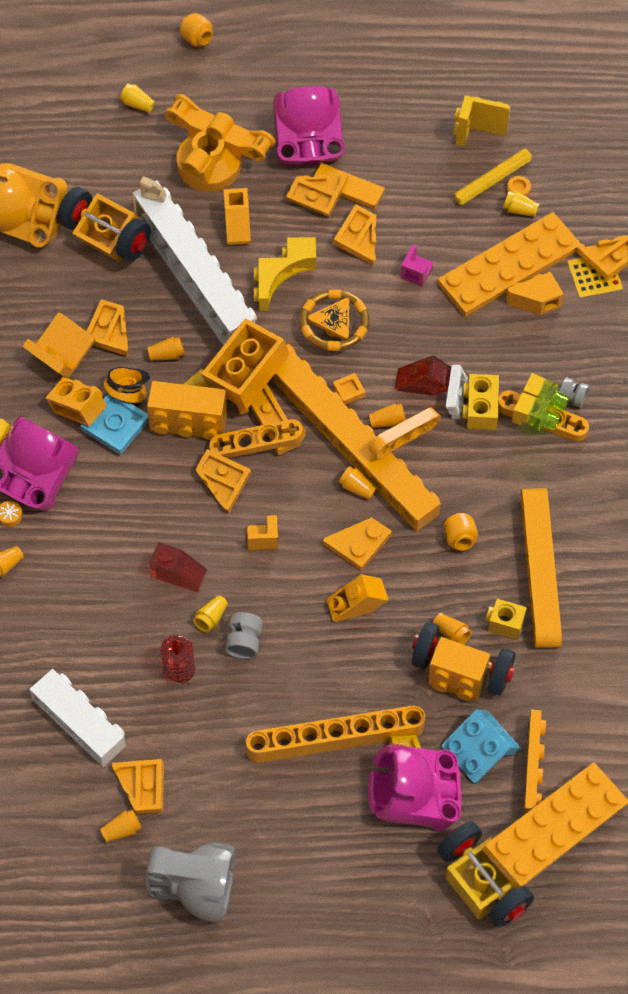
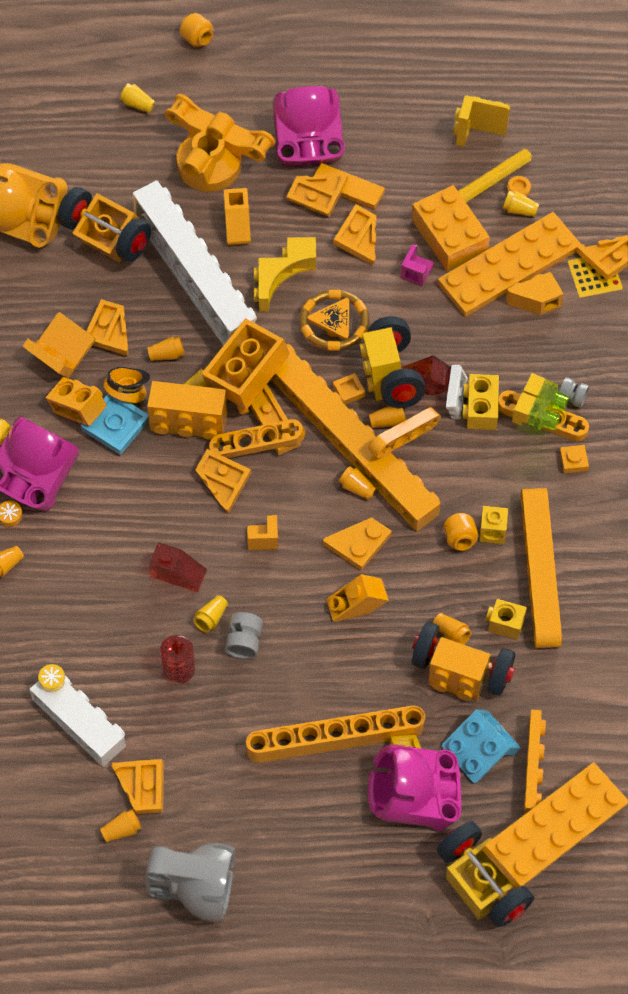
tan tile [140,177,167,202] -> none
none -> yellow tile [38,664,65,692]
none -> brick [360,316,425,408]
none -> light orange brick [412,185,490,272]
none -> yellow brick [479,506,508,544]
none -> light orange plate [560,445,589,474]

